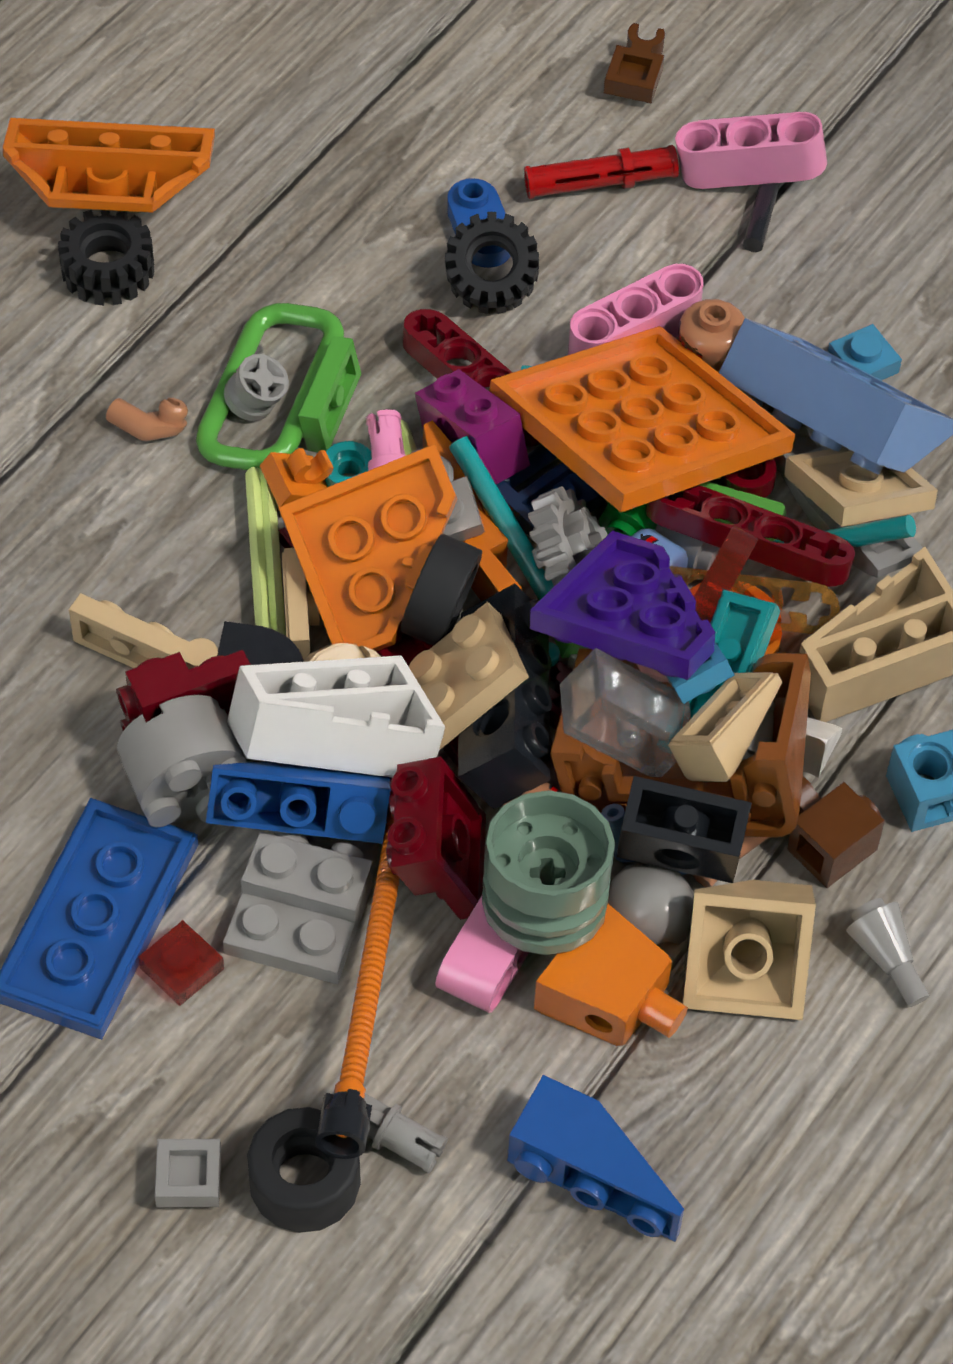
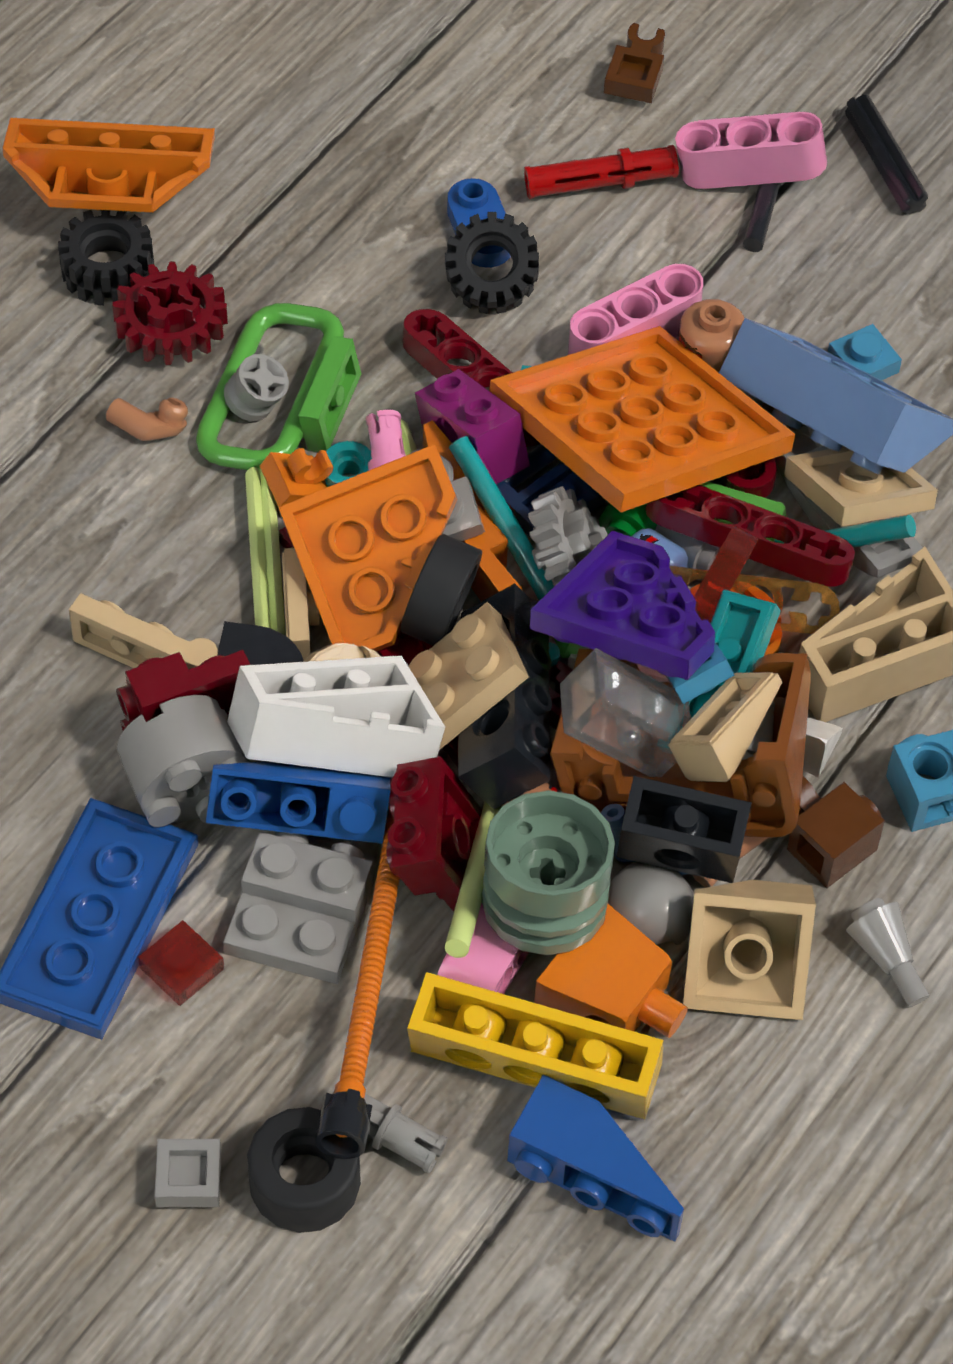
none -> dark red gear [112,261,228,365]
none -> yellow brick [407,972,664,1120]
none -> yellowish green bar [445,802,503,958]
none -> black axle [845,94,928,215]

